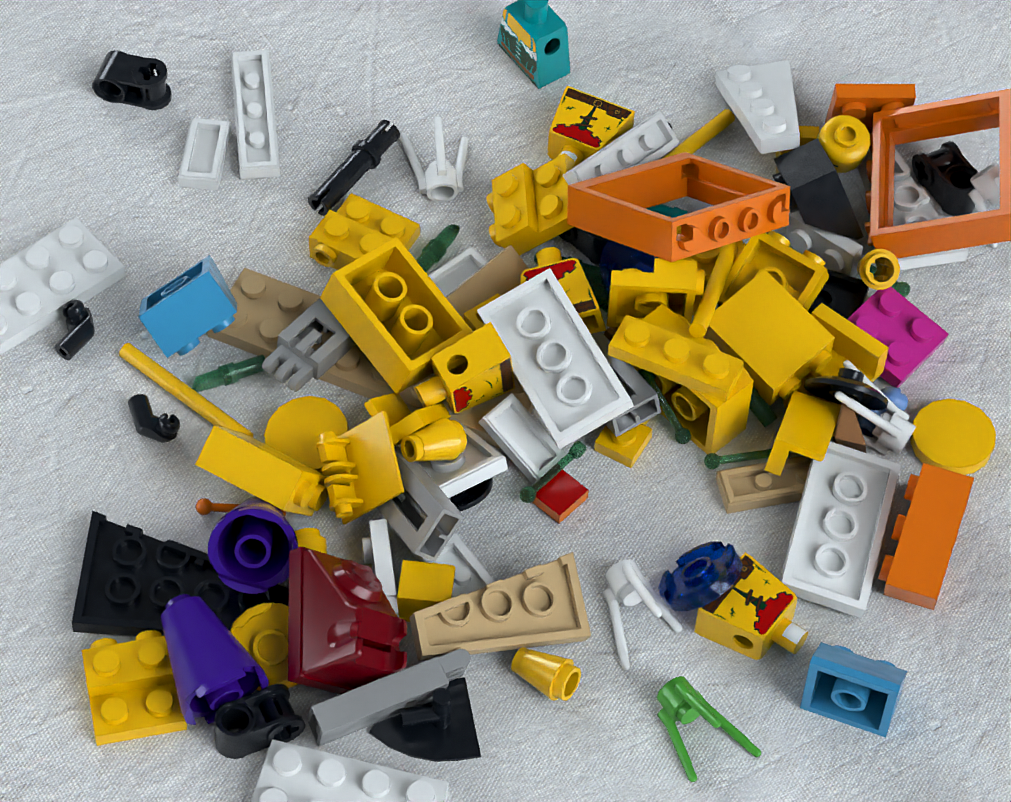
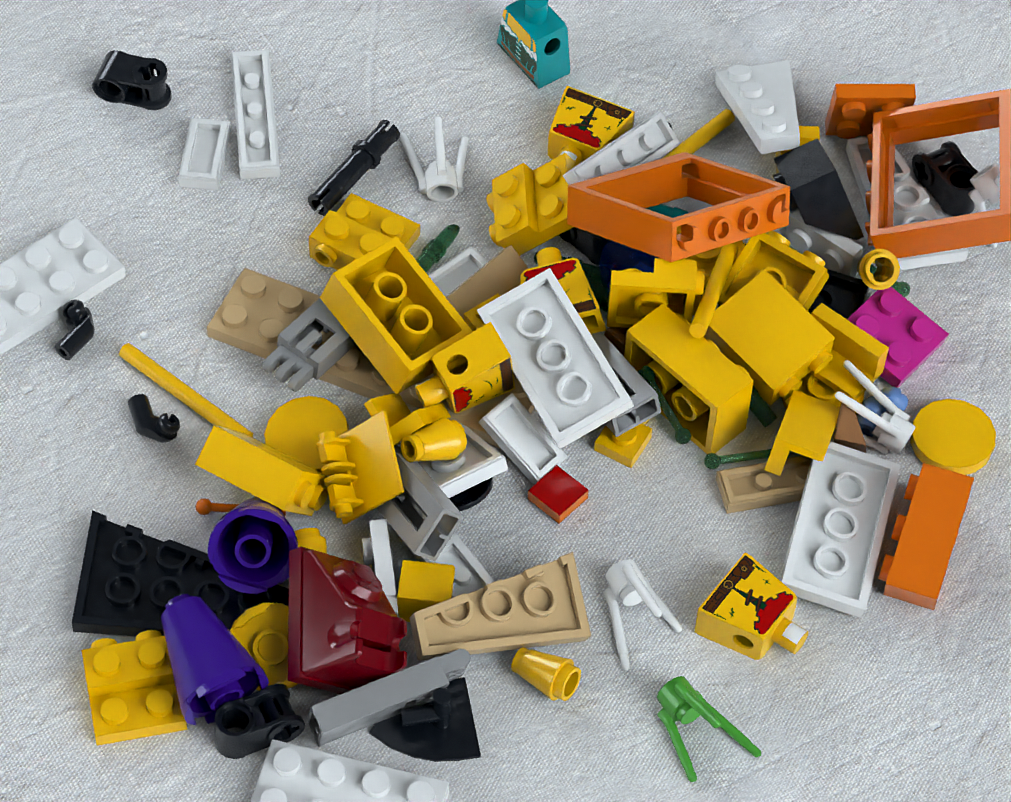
dark azure slope [138,255,237,358] -> none
clear green piece [192,354,265,392] -> none
clear green hinge [519,441,587,503] -> none
yellow plate [608,314,744,402] -> none
clear blue tile [658,541,743,611] -> none
dark azure slope [800,642,907,738] -> none
black dish [804,368,888,410] -> none
yellow head [816,115,870,173] -> none

